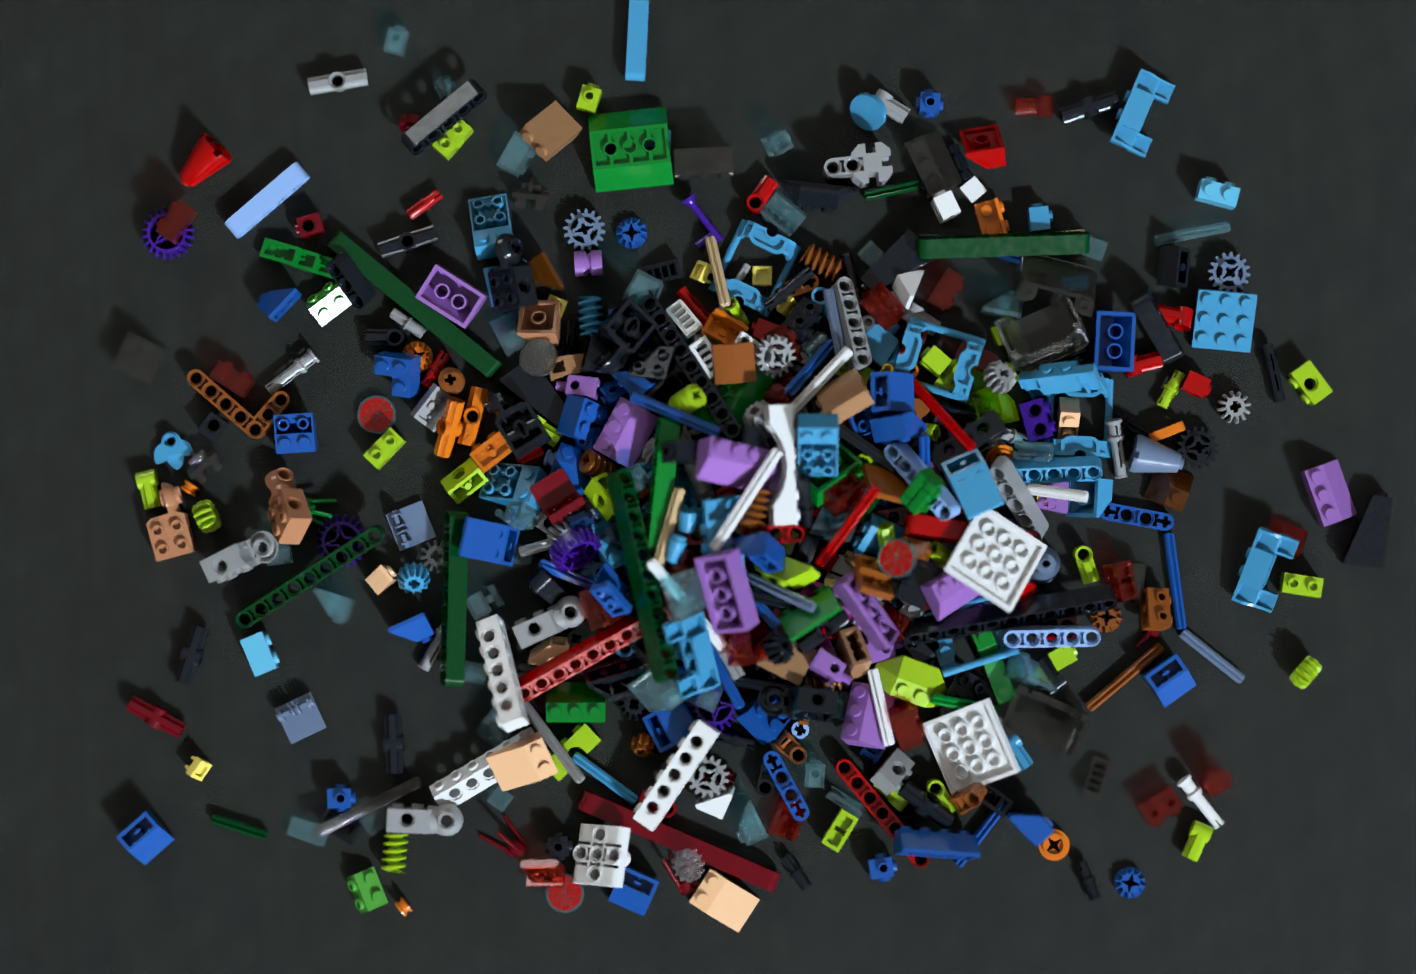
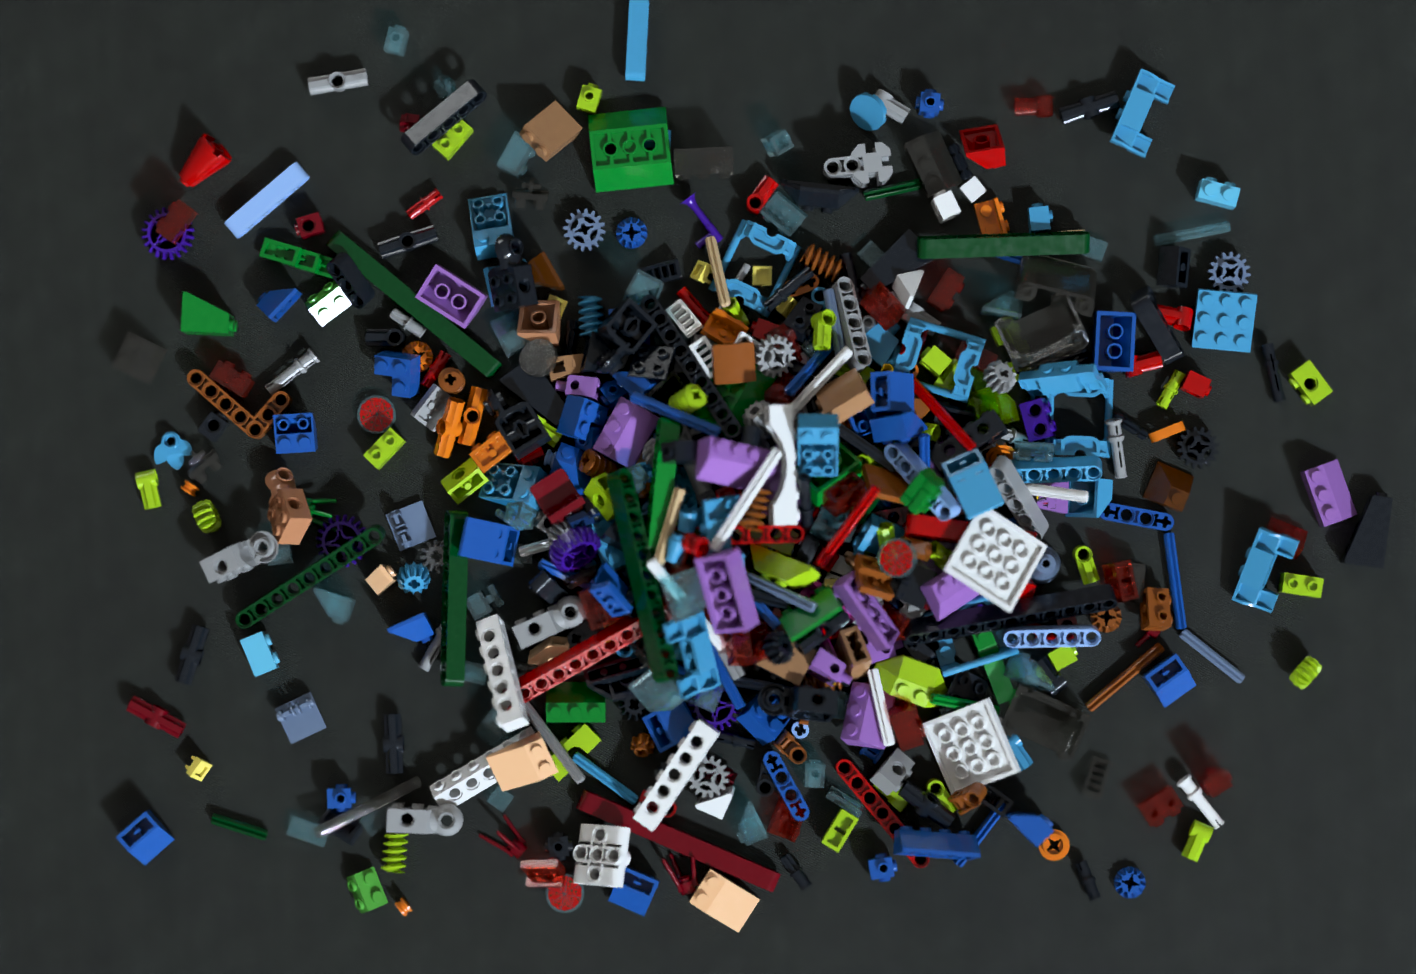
nougat brick [146,482,198,562] -> none
medium lavender wheel [574,250,603,277] -> none
clear gear [671,848,705,883] -> none
blue slope [731,532,786,573] -> none
light nougat slope [1057,397,1081,439] -> none
sand blue cone [1128,434,1185,473] -> none
light grey gear [1217,391,1251,424] -> none
none -> green slope [181,292,238,337]
none -> clear smoke pin [565,562,602,590]
none -> red wheel [682,533,710,557]
none -> lime piece [811,309,836,351]

